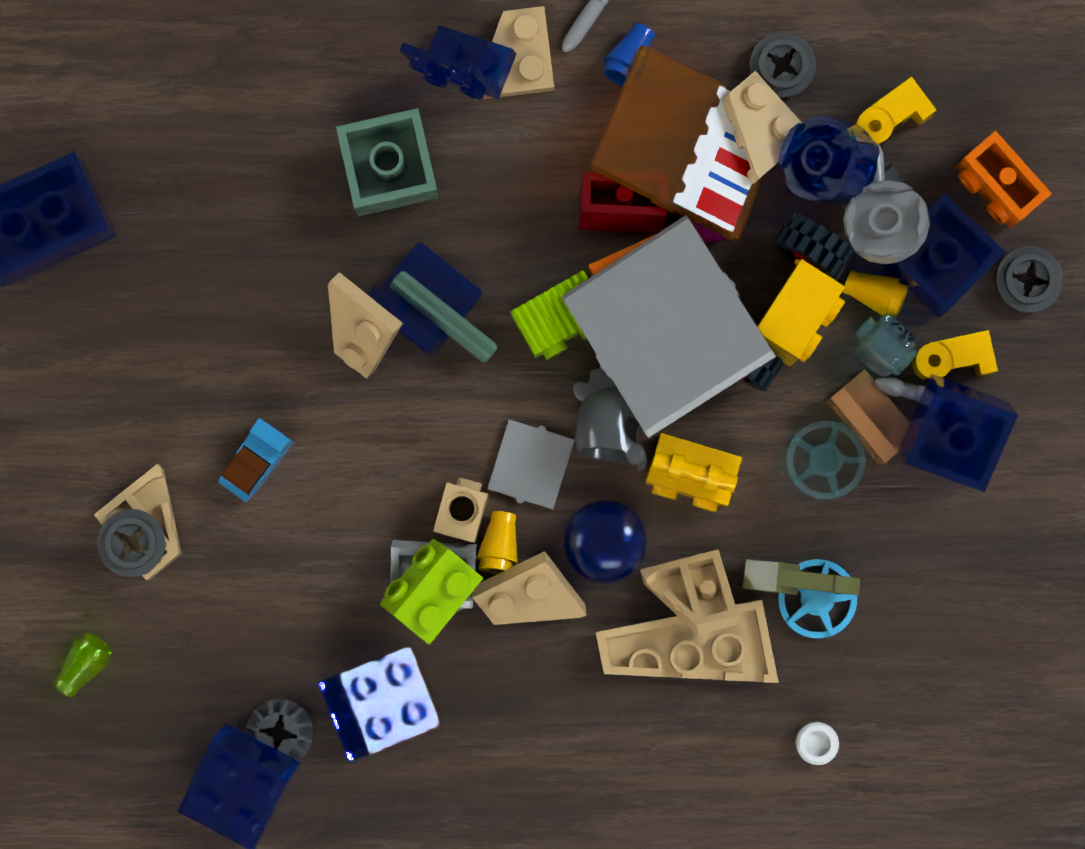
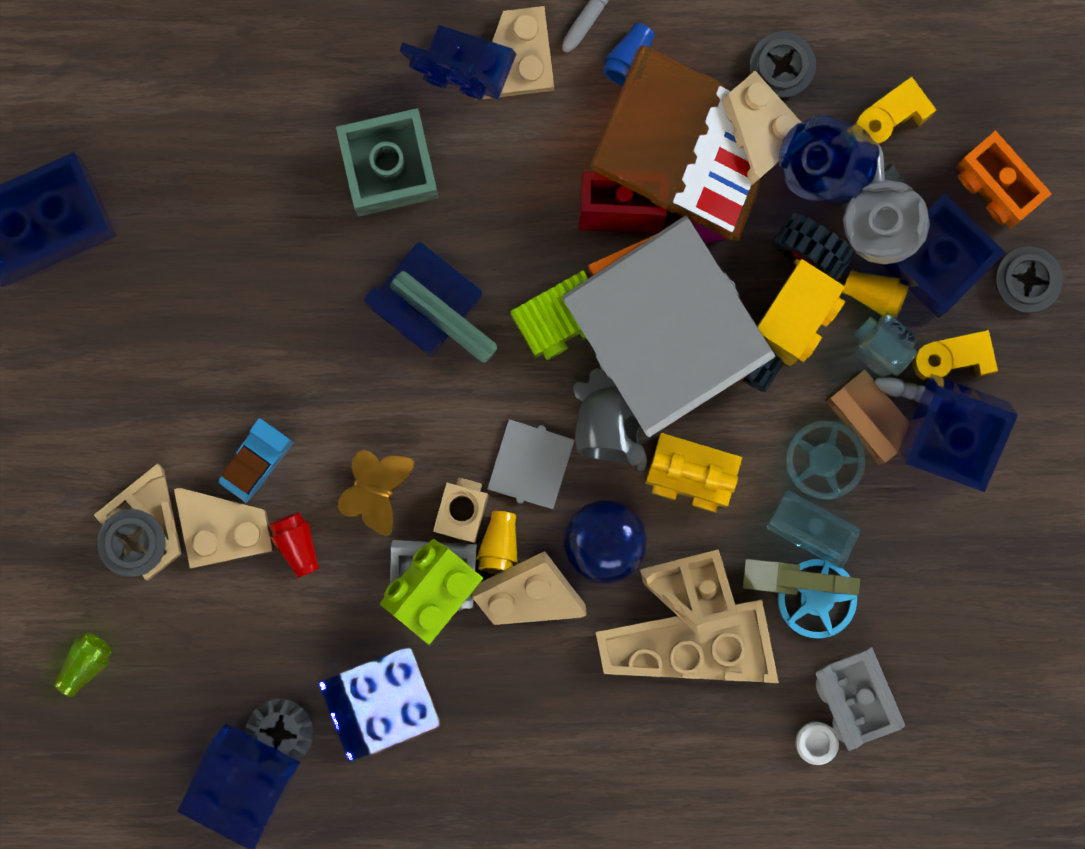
tan wing [328,272,403,379] -> none
none -> tan wing [174,488,274,569]
none -> red cone [269,512,320,578]
none -> pearl gold animal [338,450,415,536]
none -> clear light blue brick [766,490,862,569]
none -> light grey bracket [816,647,905,751]

